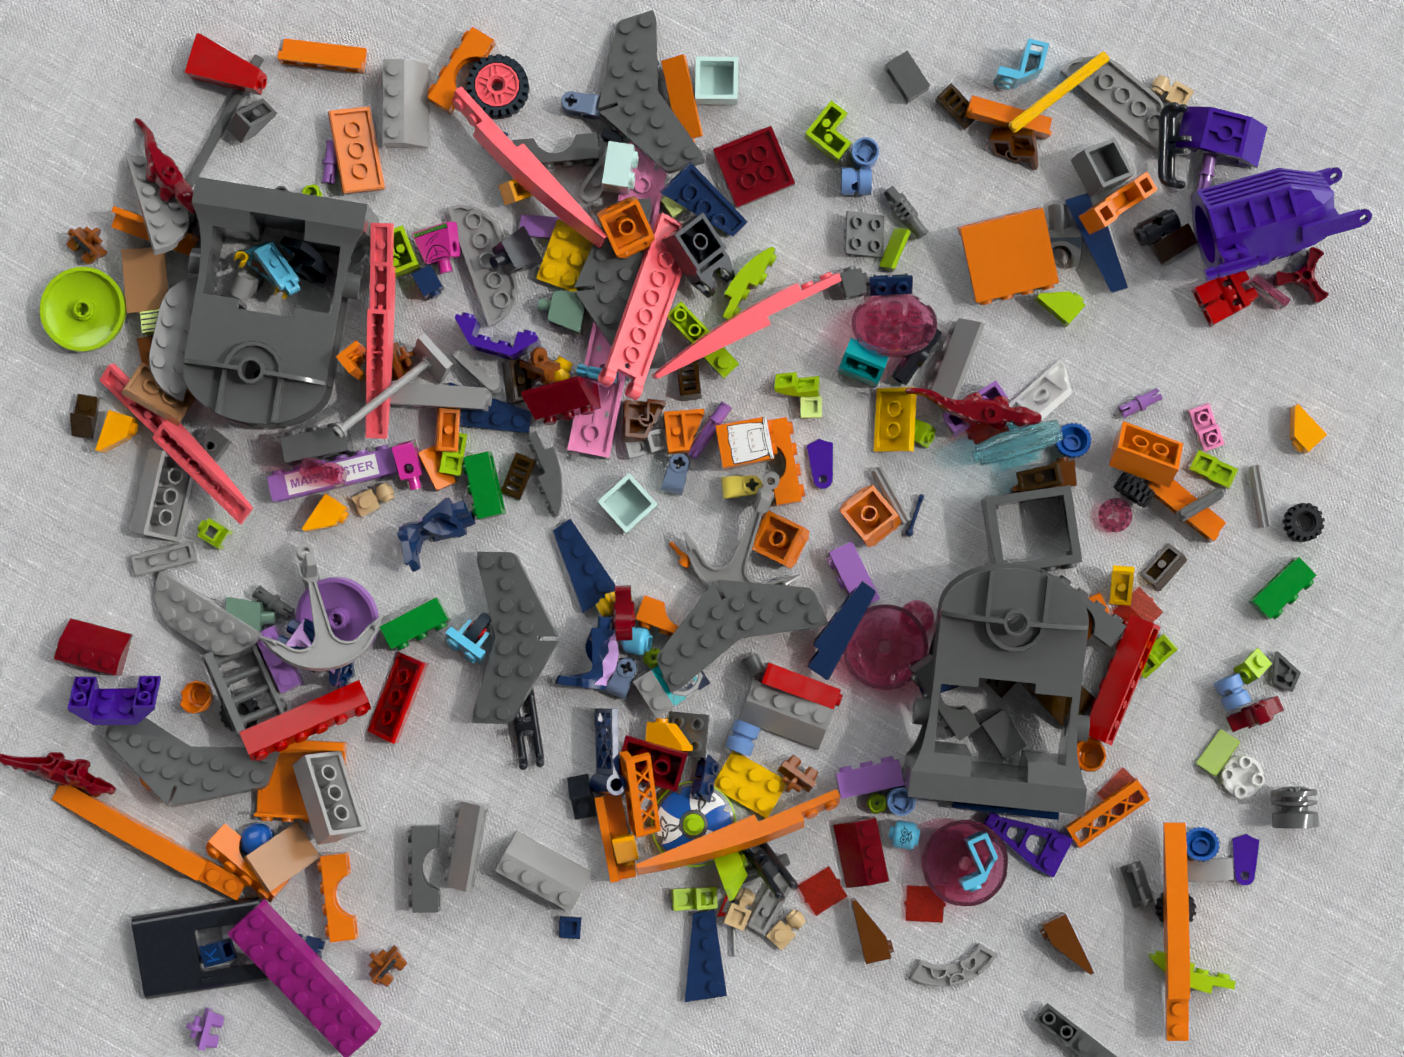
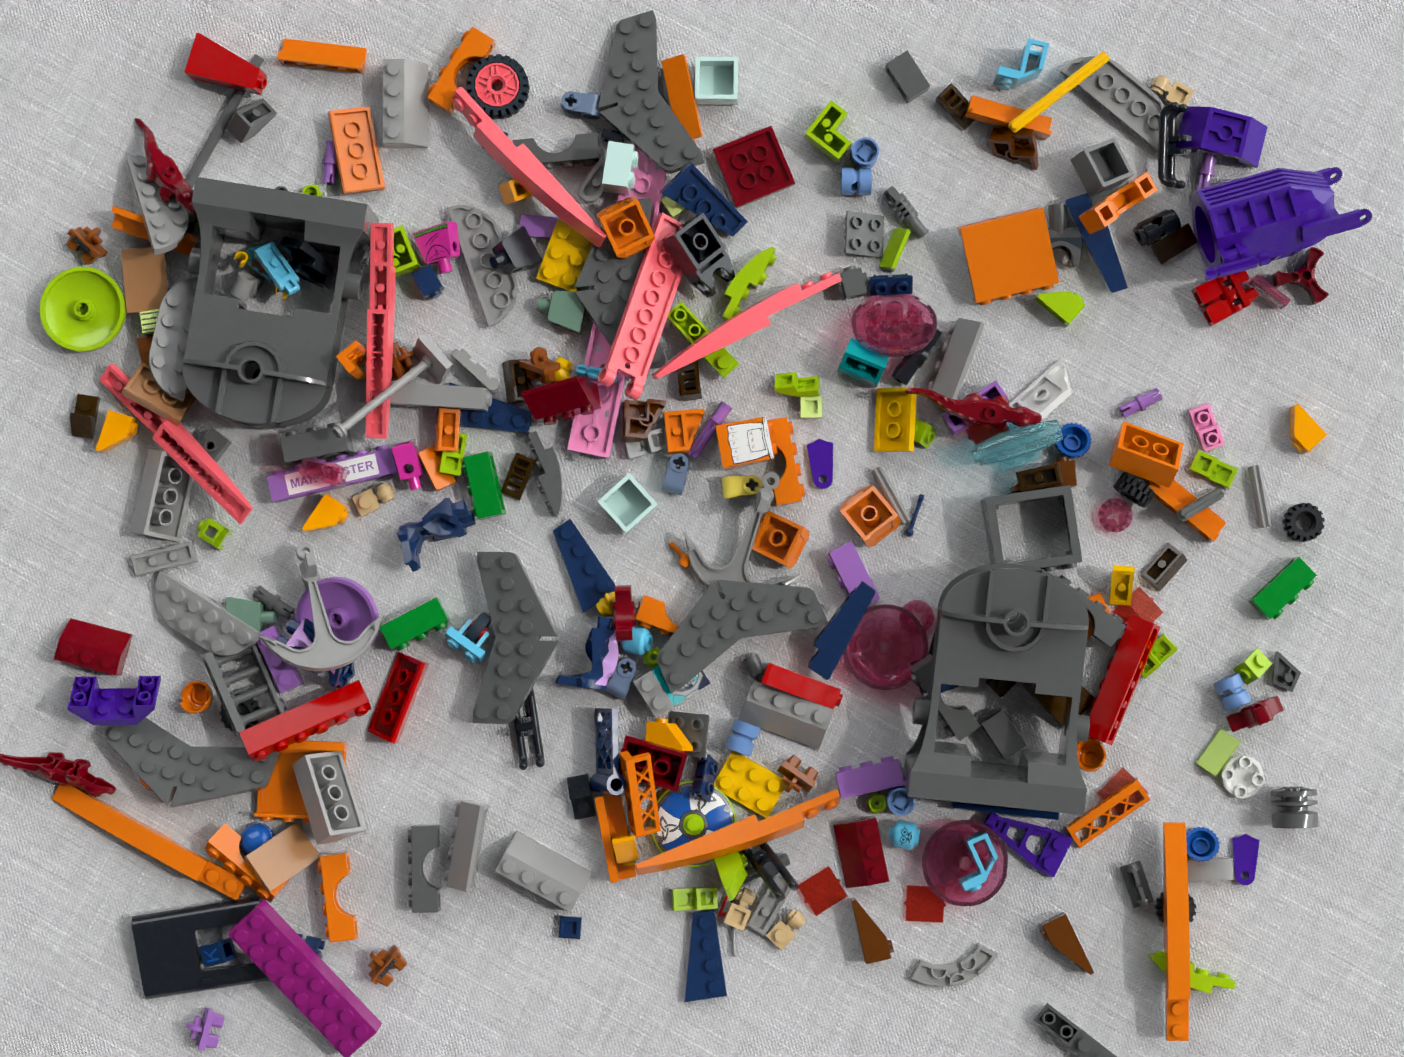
dark purple slope [455,312,541,360] -> none

